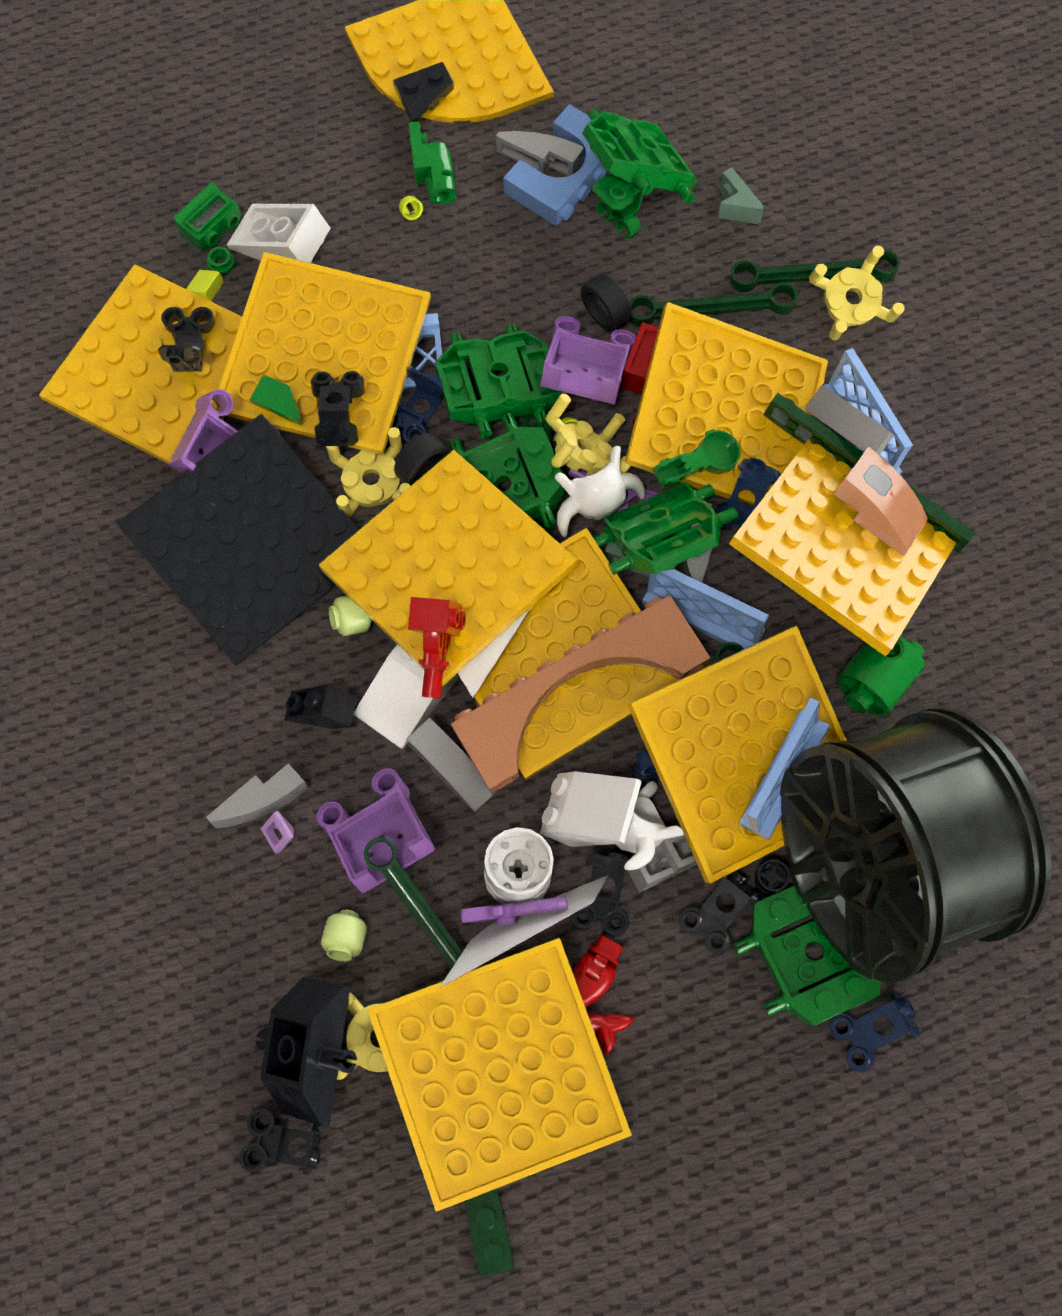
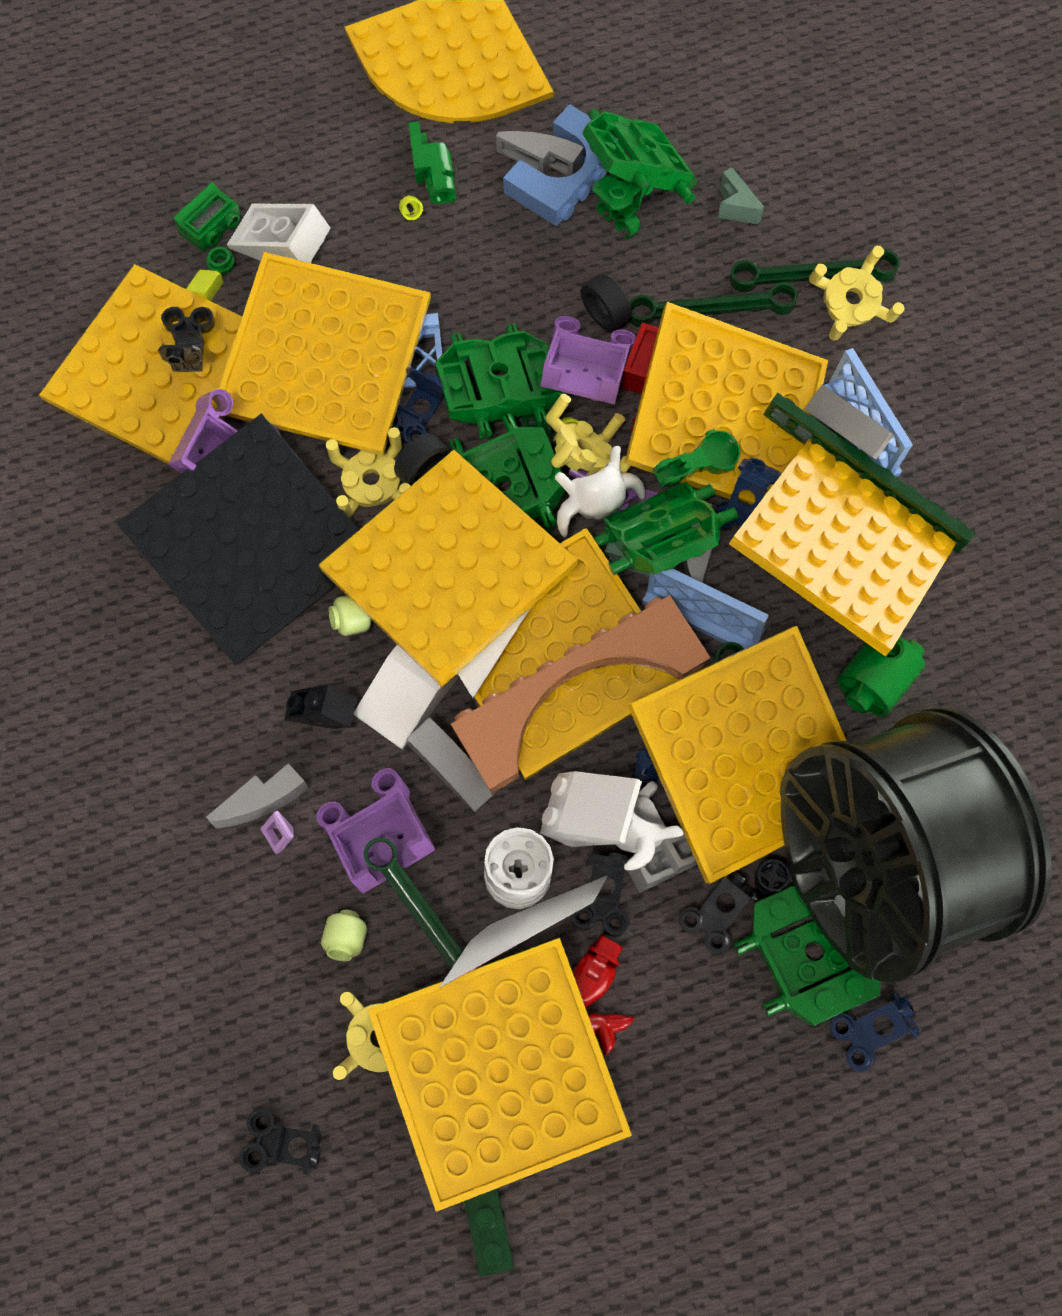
green tile [250,374,302,425] -> none
black slope [256,977,357,1127] -> none
black piece [310,371,365,446] -> none
black wing [393,62,454,123] -> none
red brick [408,597,466,699] -> none
medium lavender piece [461,896,568,926] -> none
light blue fence [740,698,830,840] -> none
nougat slope [834,447,928,556] -> none

